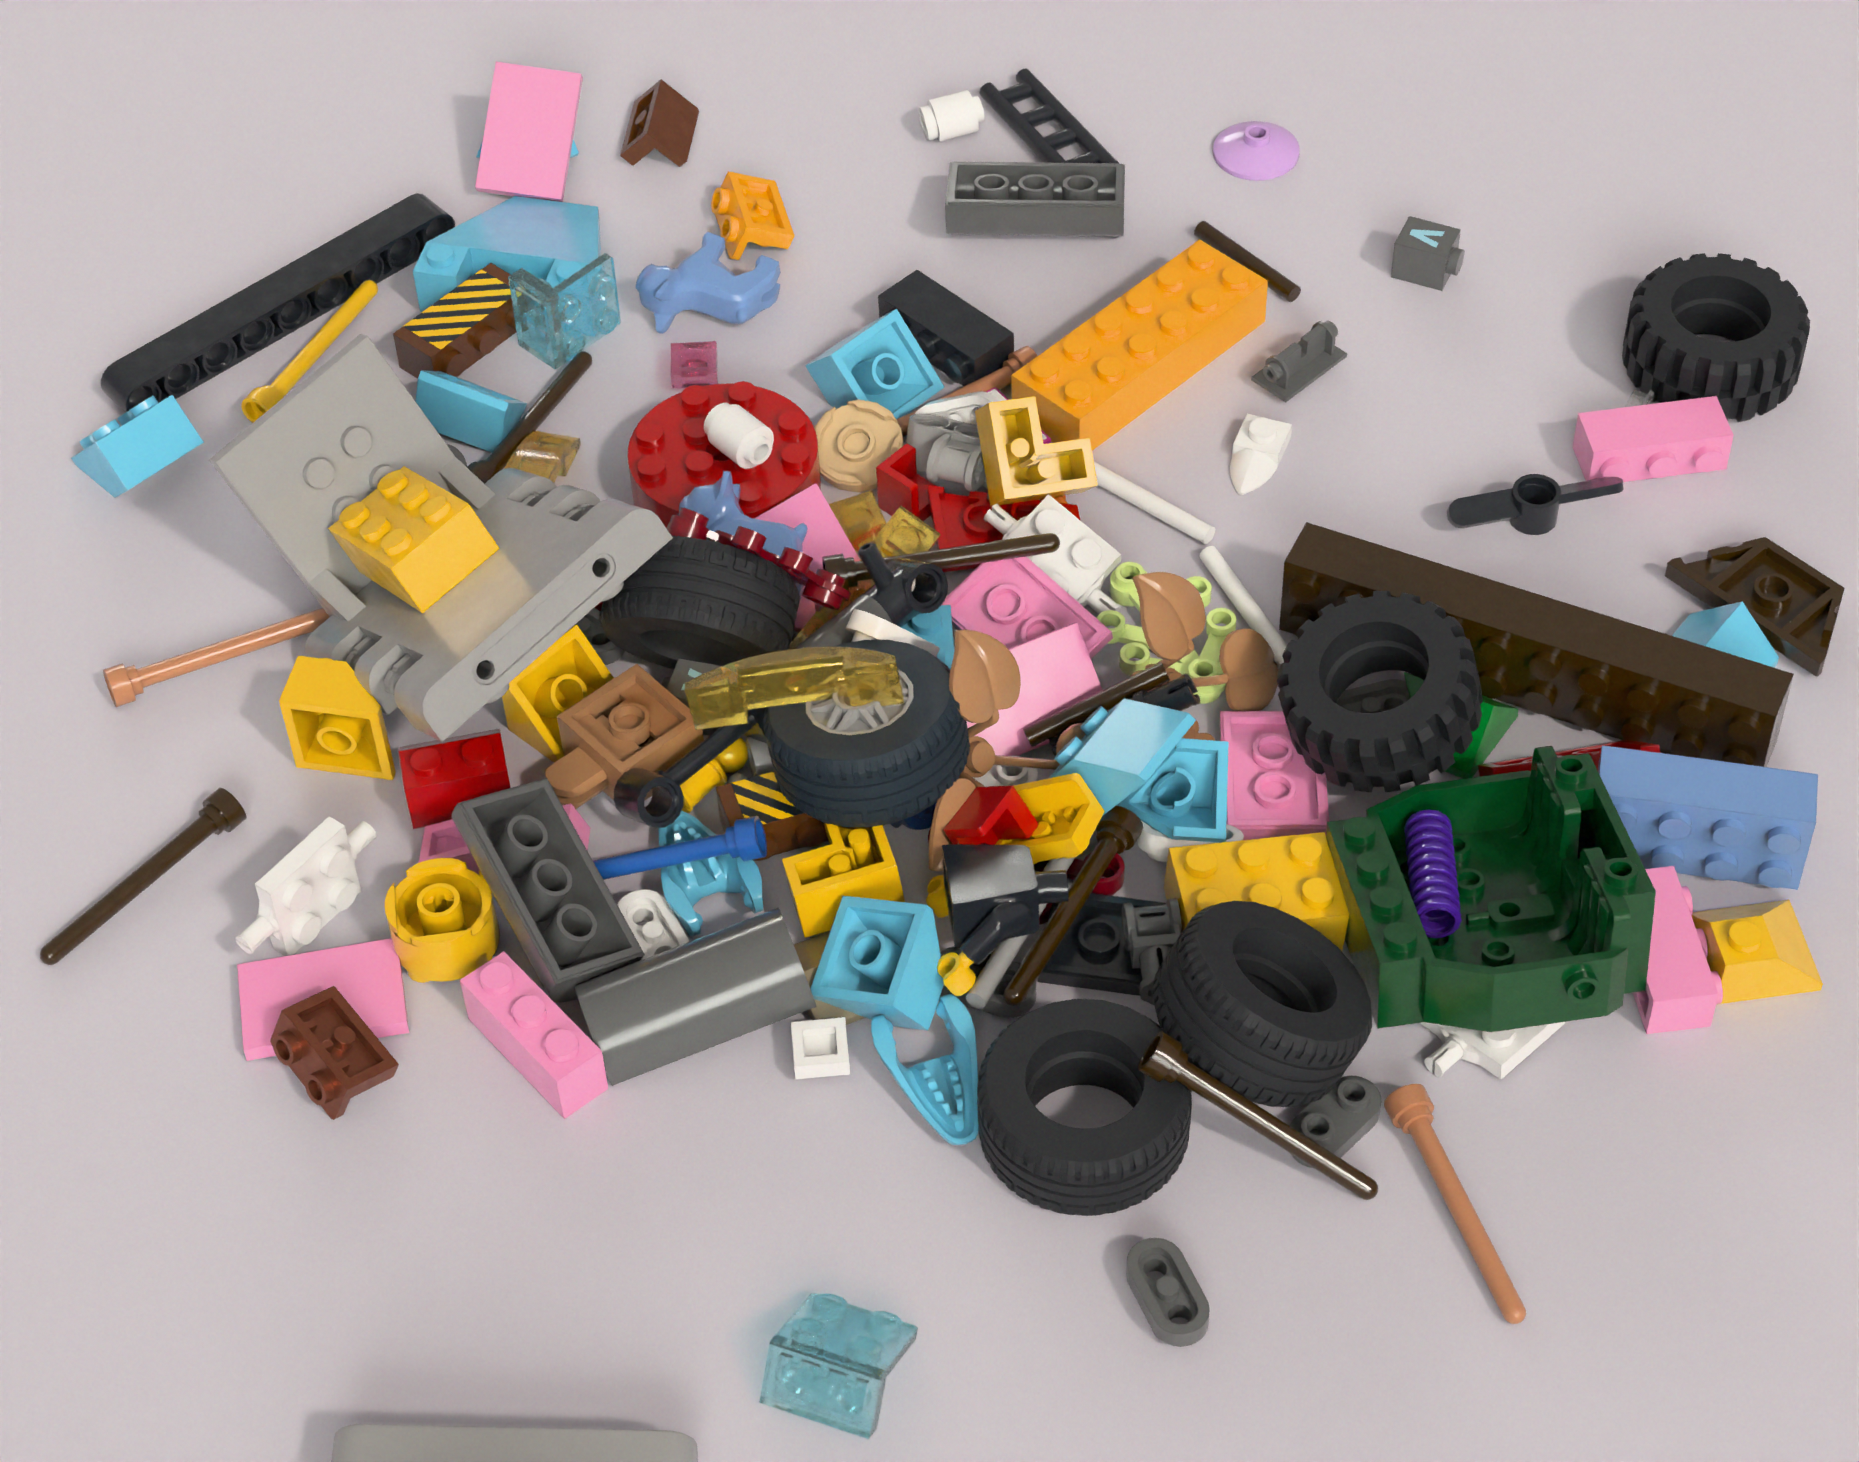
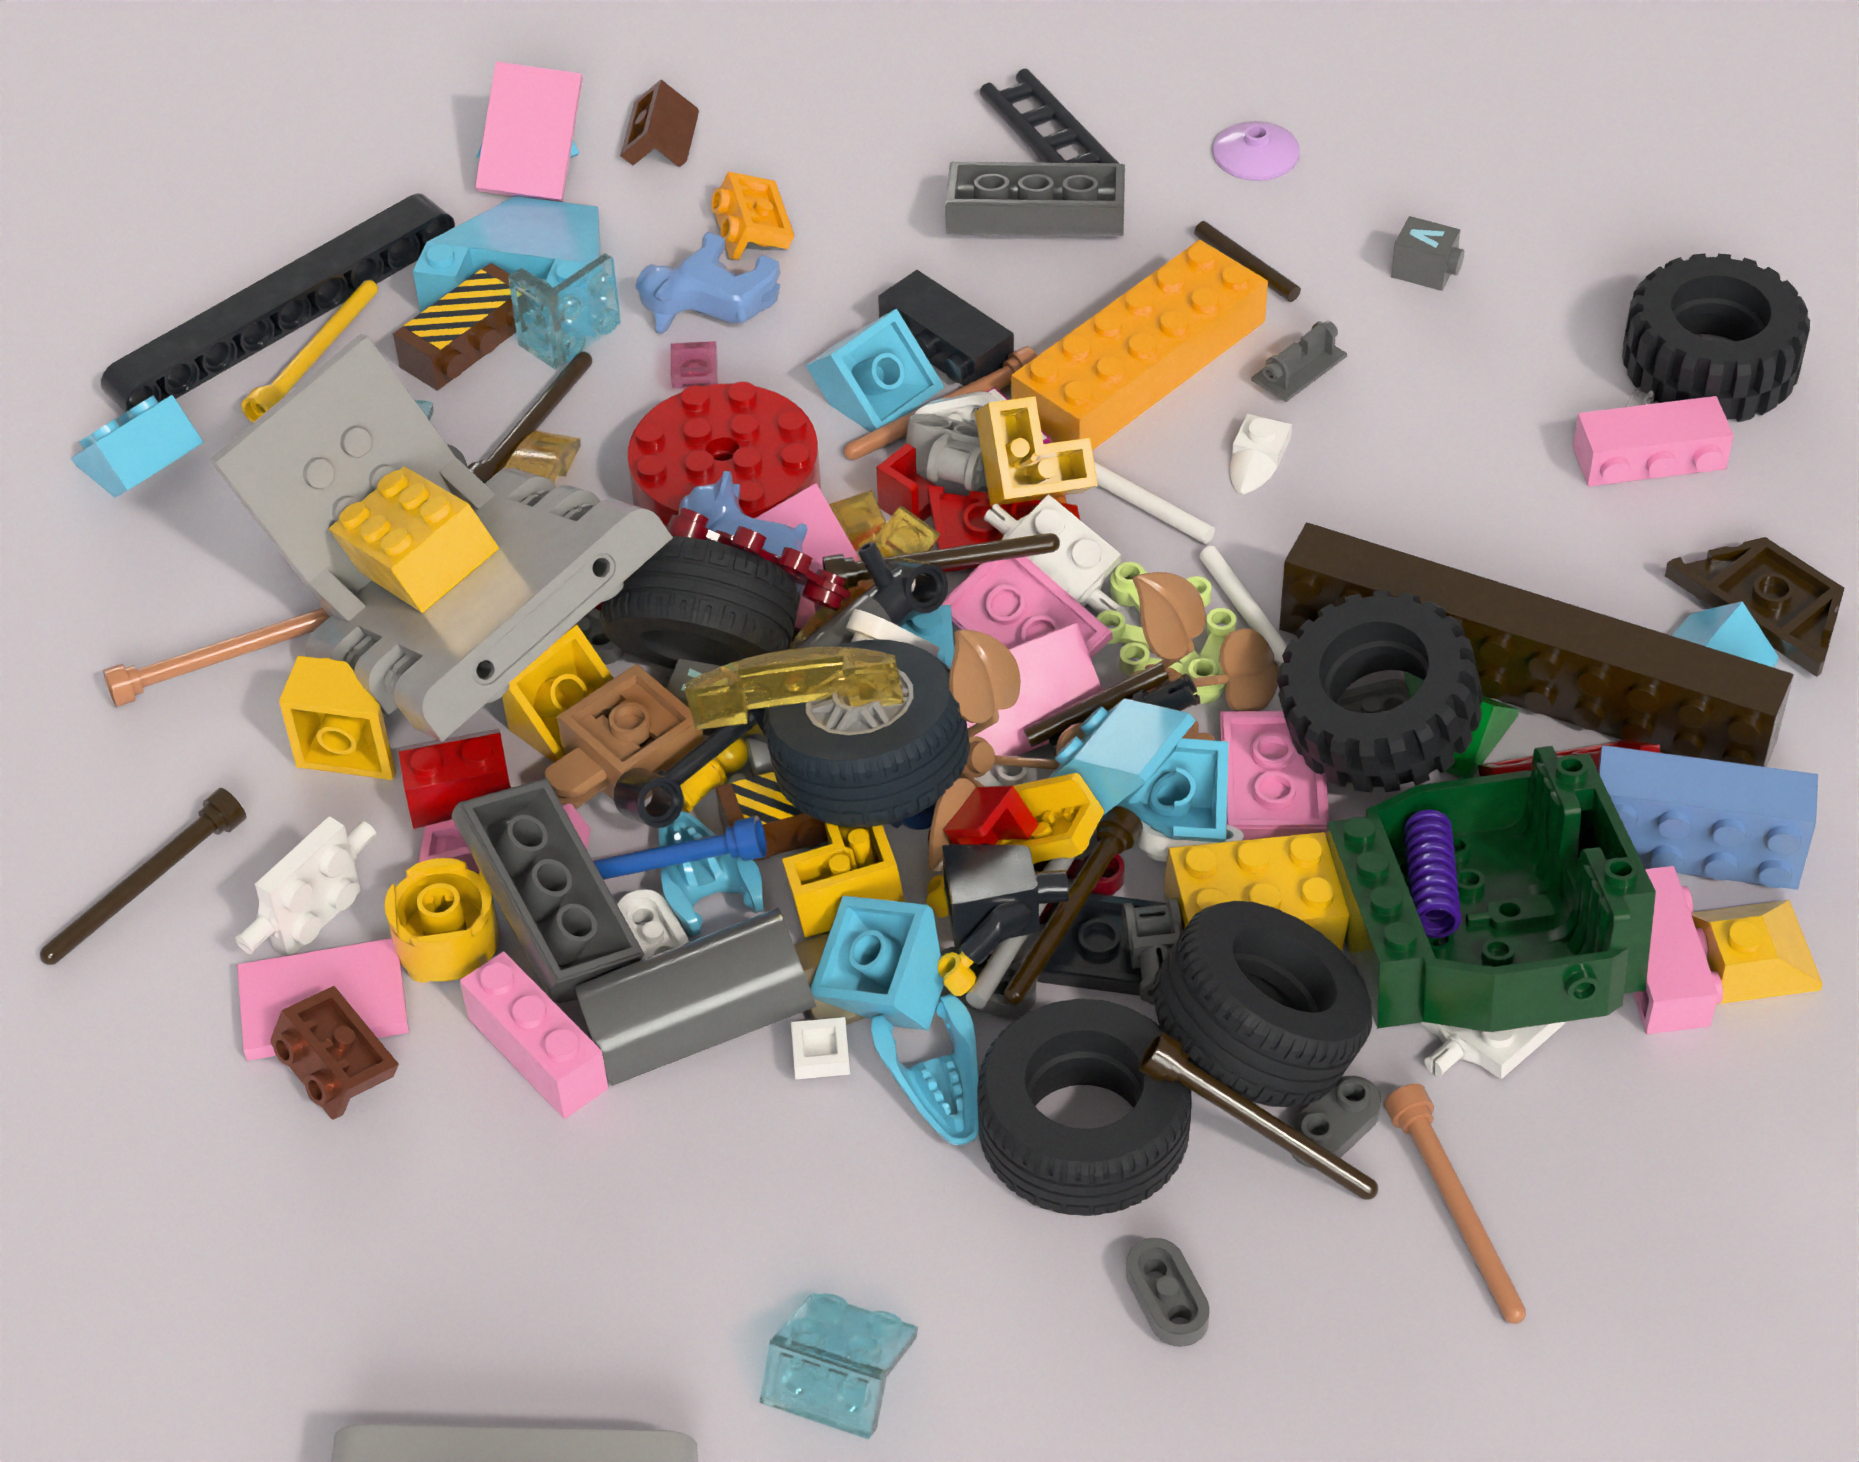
medium azure slope [416,370,527,453] -> none
white brick [704,403,774,469] -> none
tan tile [814,399,905,492] -> none
white brick [918,90,984,142] -> none
black piece [1447,474,1624,535] -> none

